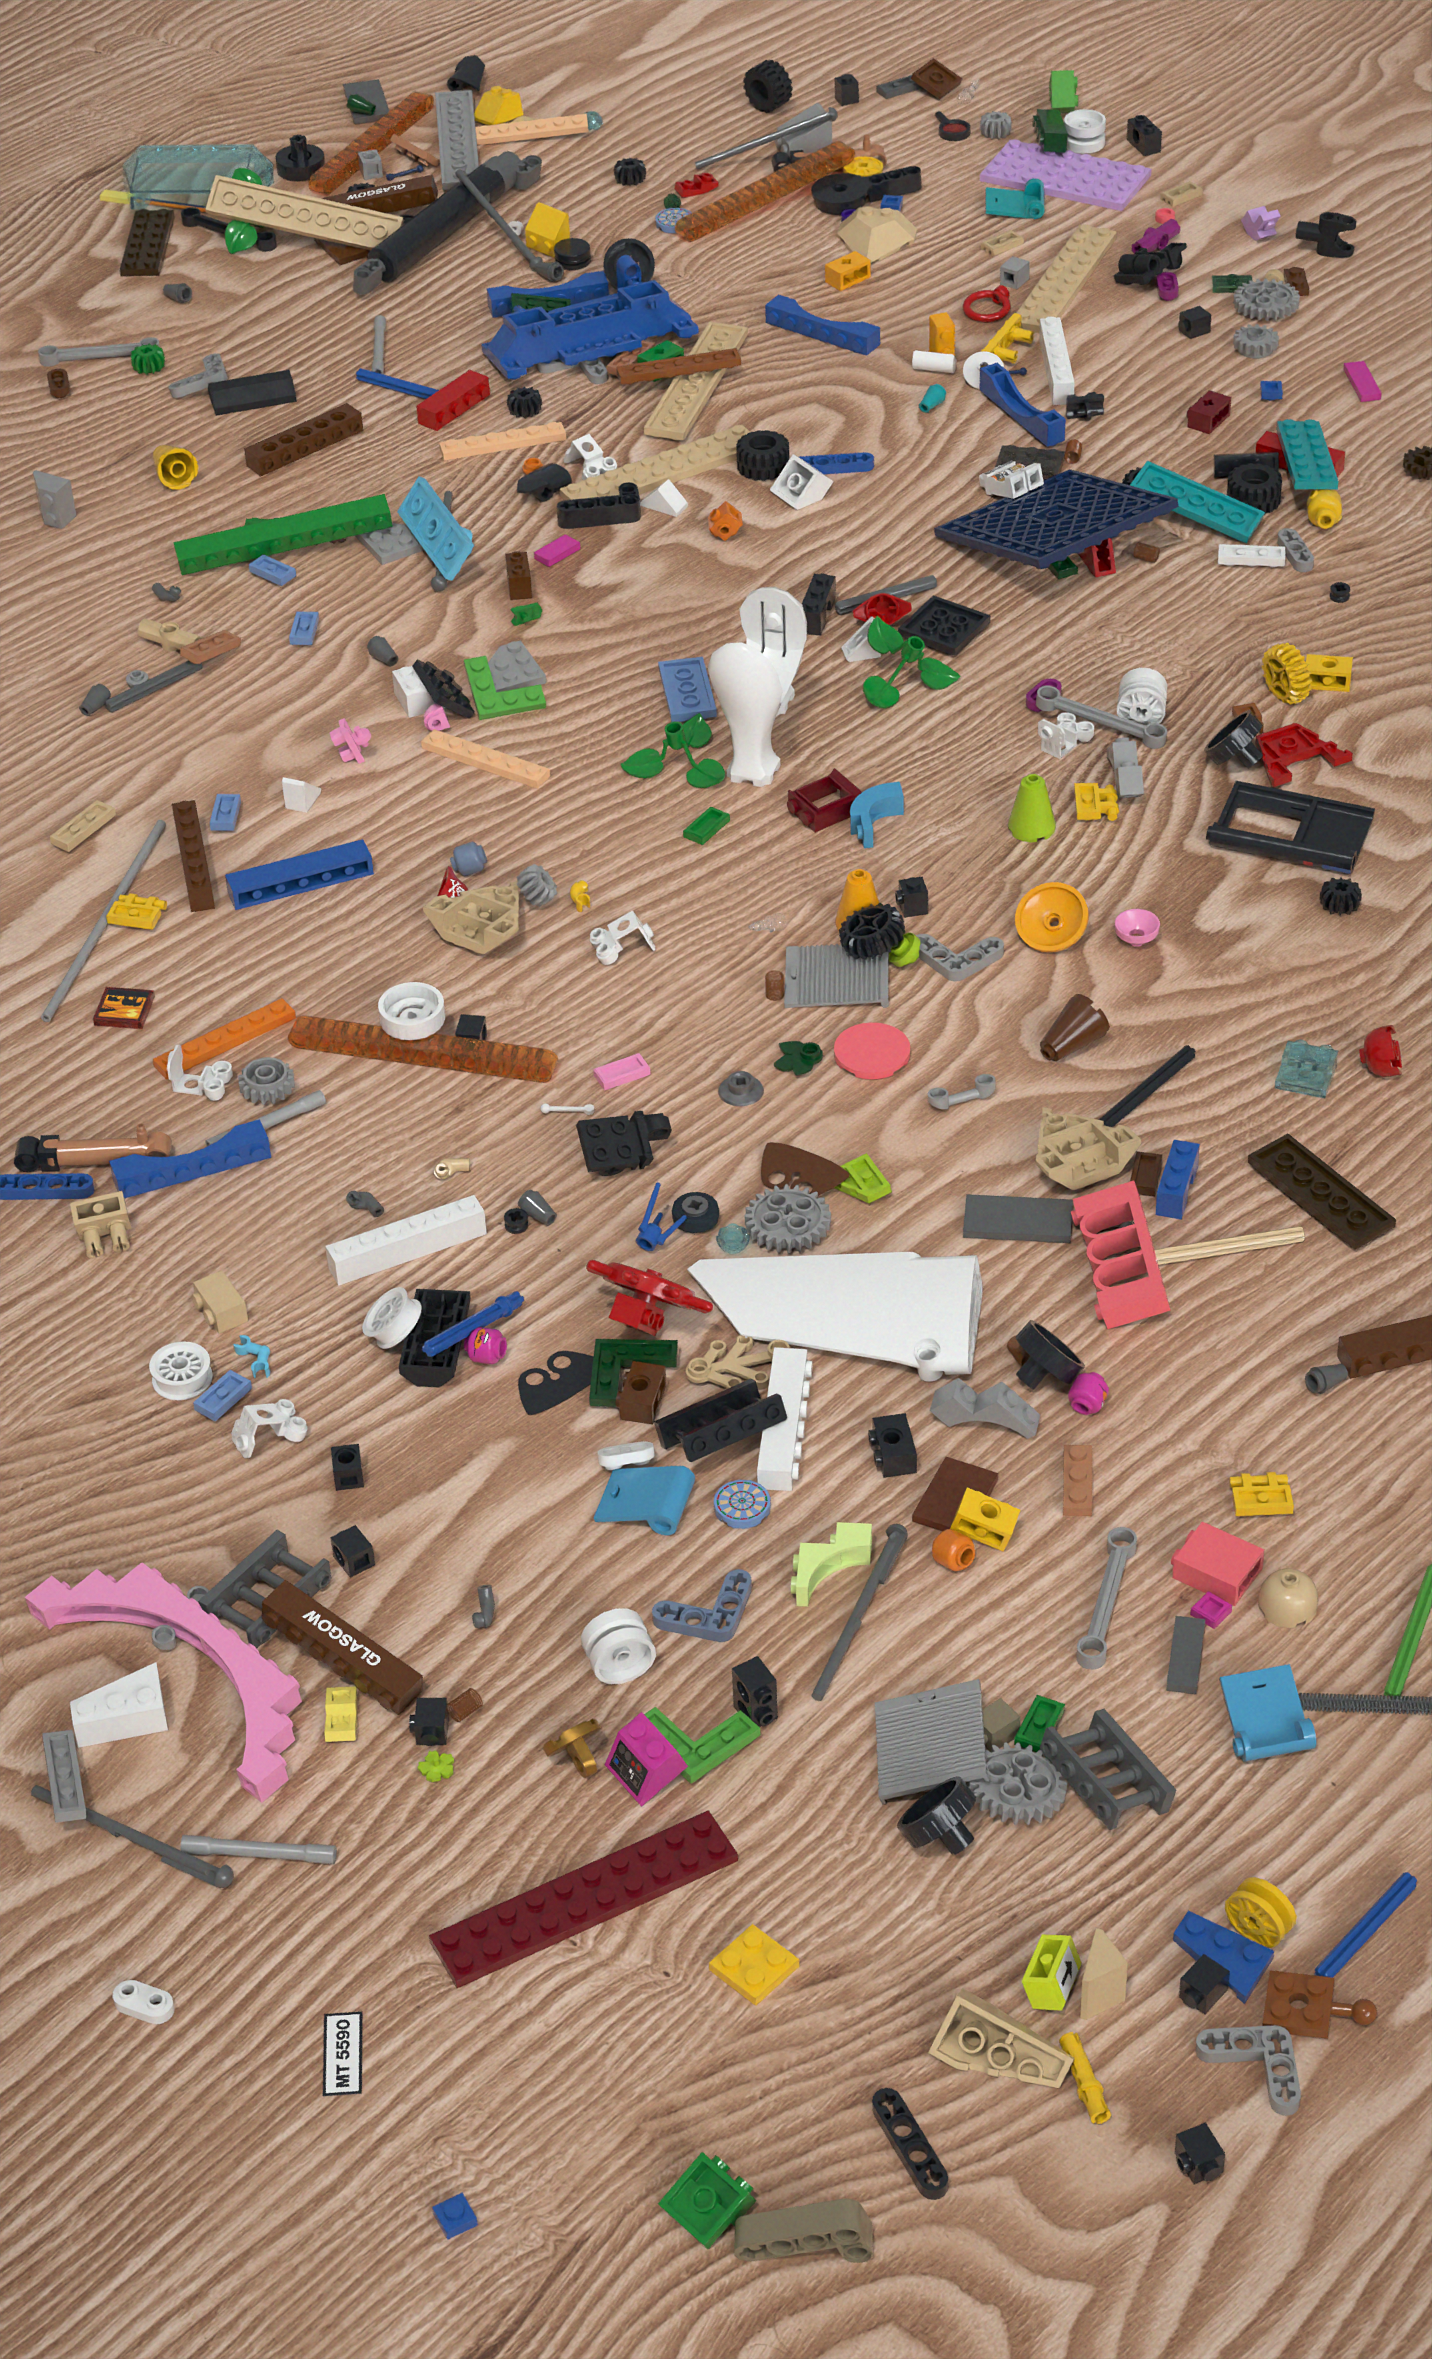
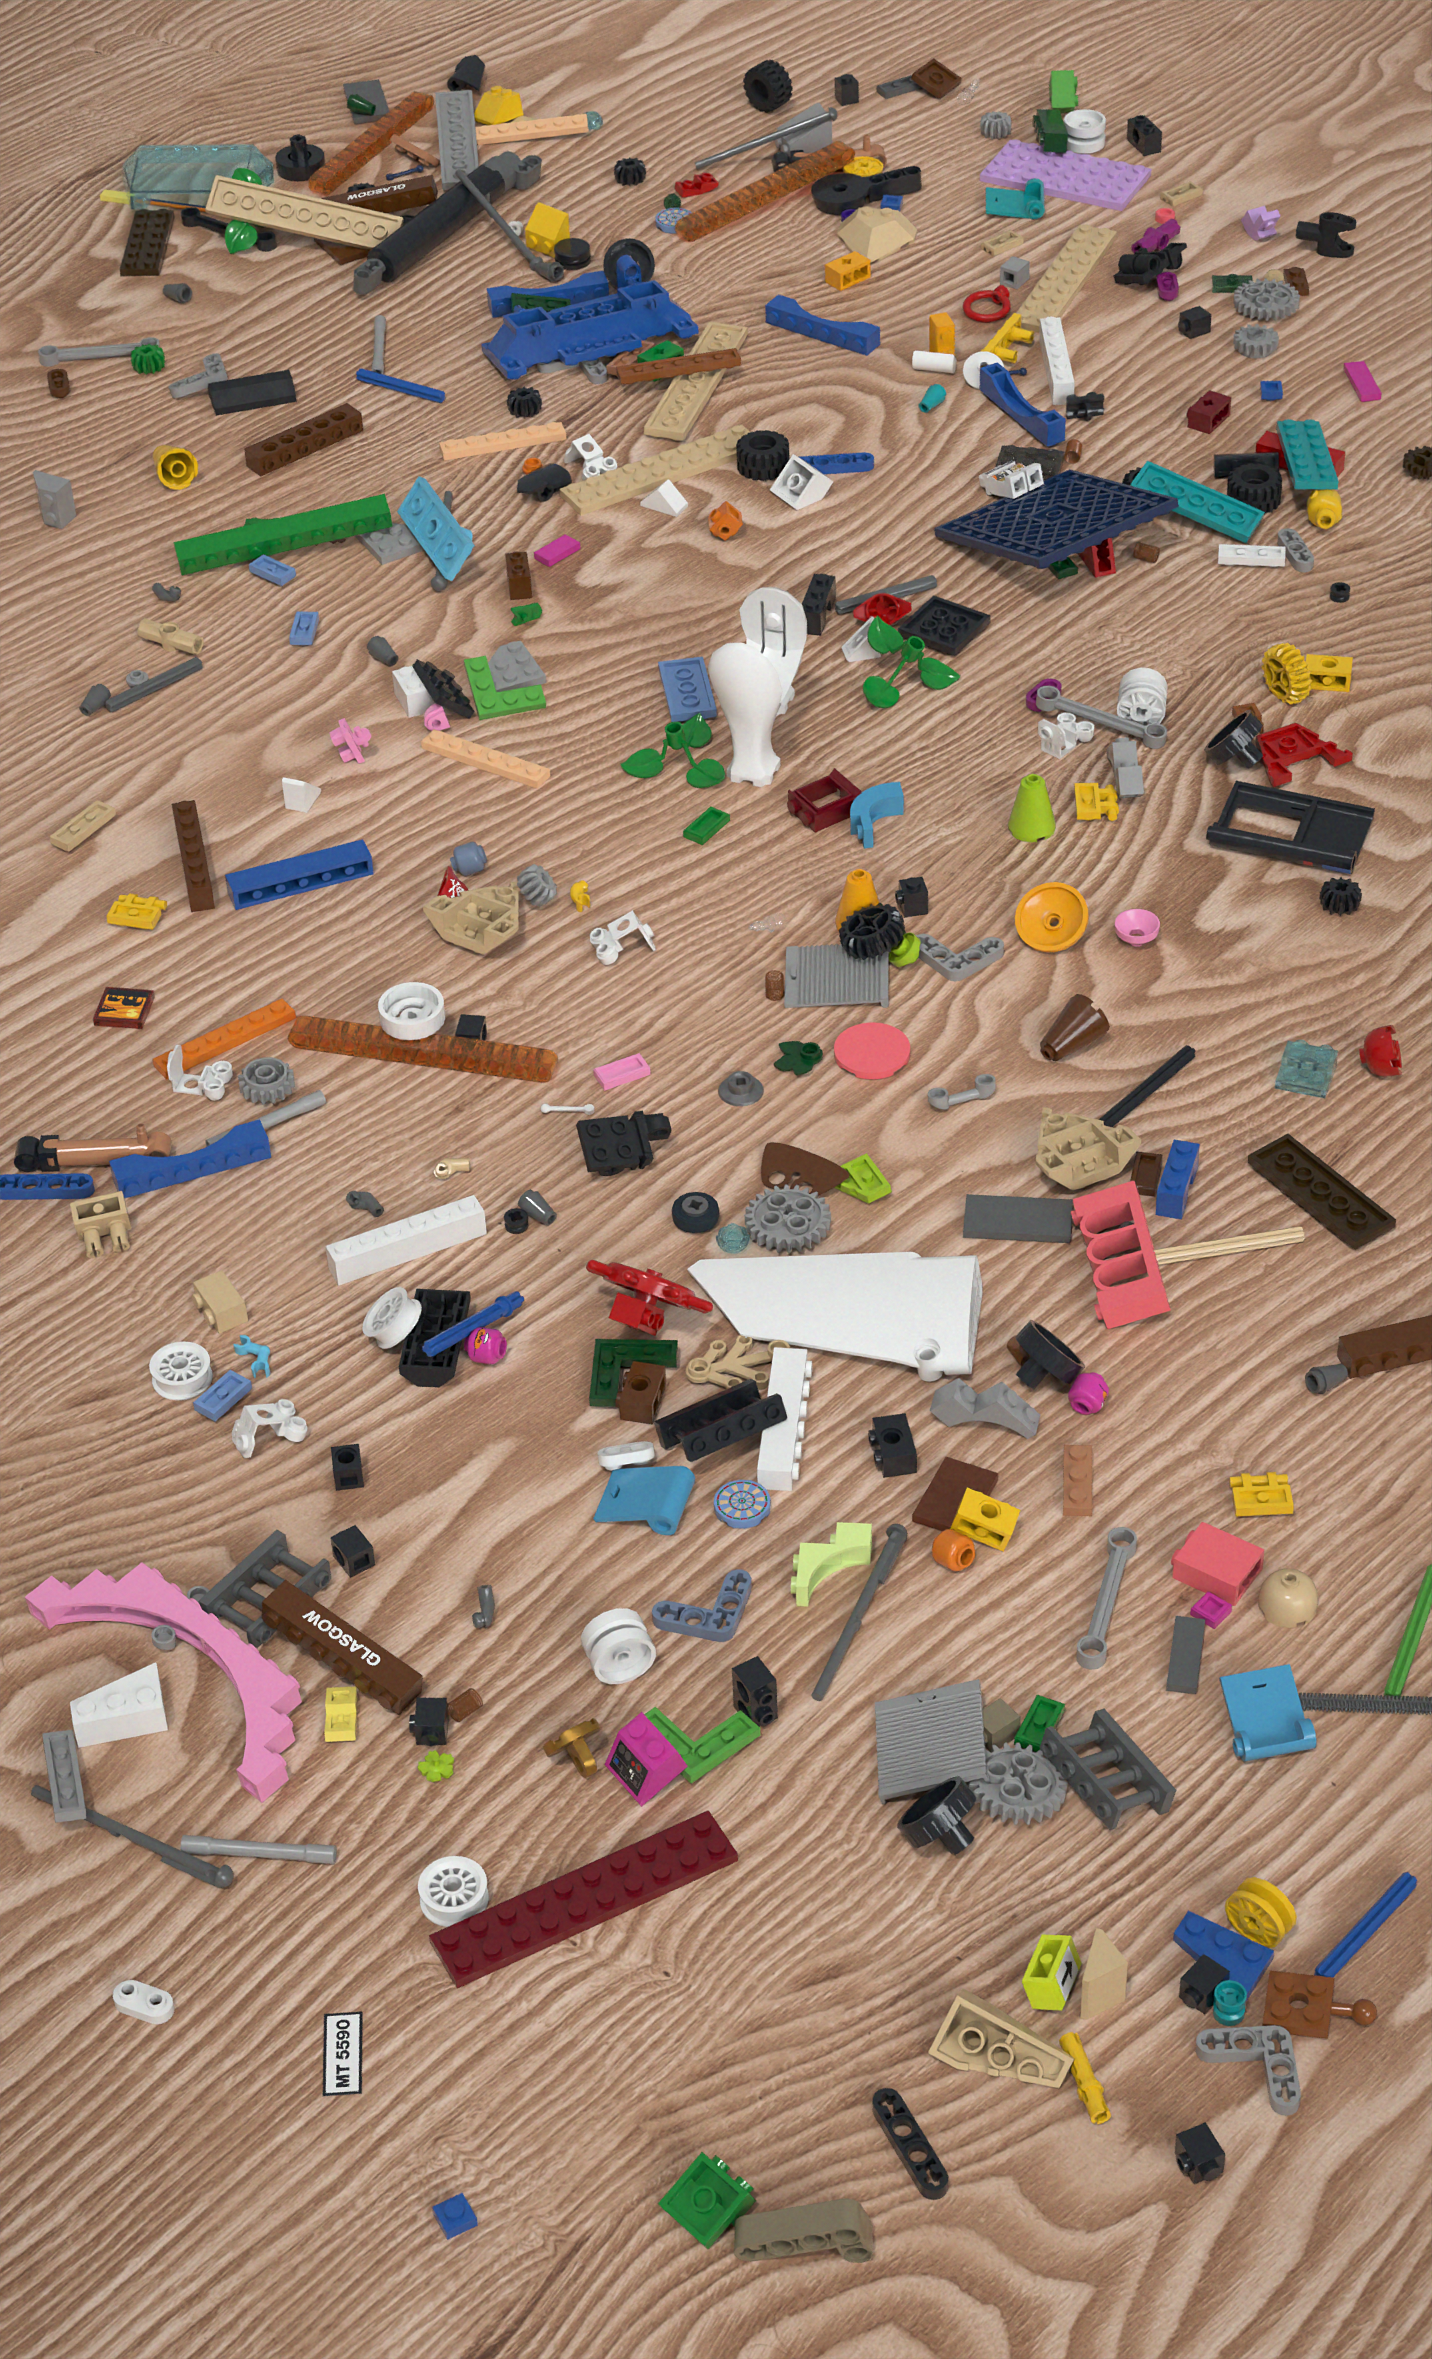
light grey piece [41,820,166,1022] -> none
nougat plate [180,630,241,664] -> none
medium blue plate [210,794,241,831] -> none
light grey brick [358,150,383,180] -> none
red brick [416,370,490,431] -> none
black piece [518,1351,594,1415] -> none
black beam [556,482,641,529] -> none
blue plant [636,1182,687,1251] -> none
yellow plate [709,1924,799,2006] -> none
black piece [935,111,971,141] -> none
none -> white wheel [418,1856,489,1927]
none -> teal wheel [1213,1980,1247,2026]

